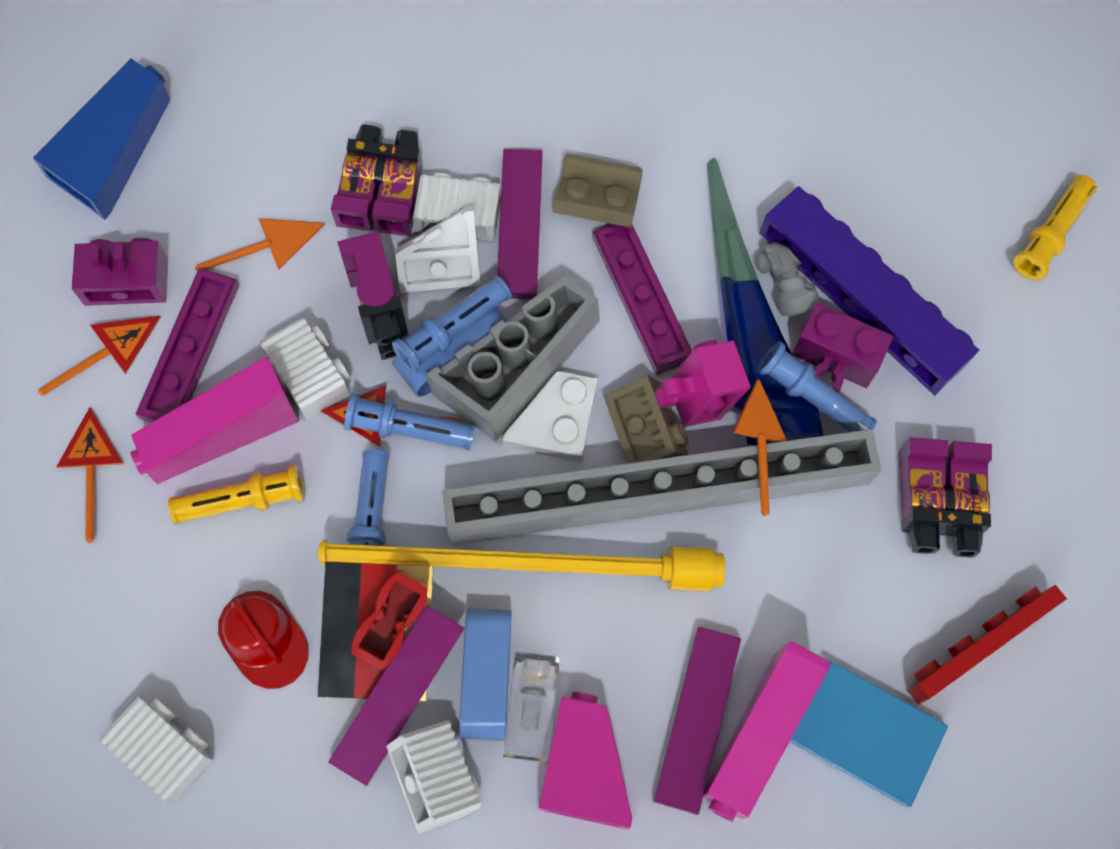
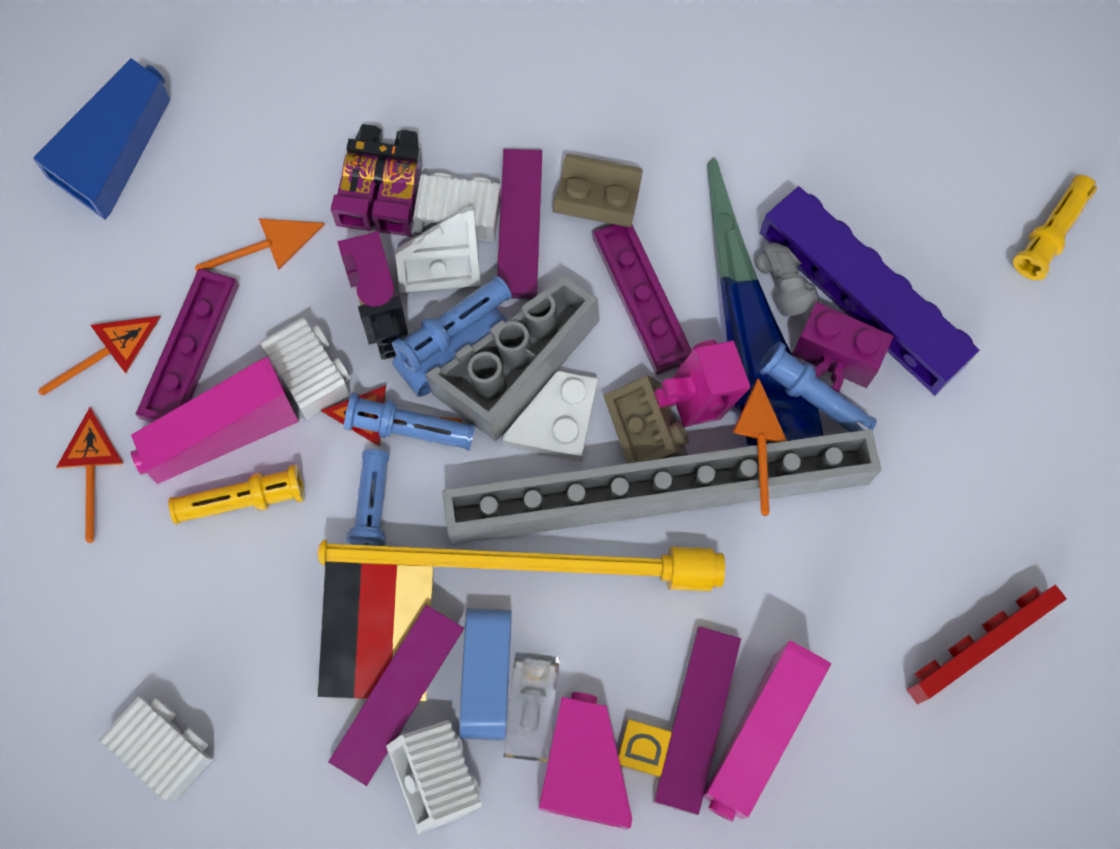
magenta brick [72,238,168,306] -> none
red piece [218,591,308,689] -> none
red brick [351,569,428,670] -> none
dark azure tile [790,659,948,808] -> none
hips [899,437,992,558] -> none
none -> yellow tile [618,719,672,778]

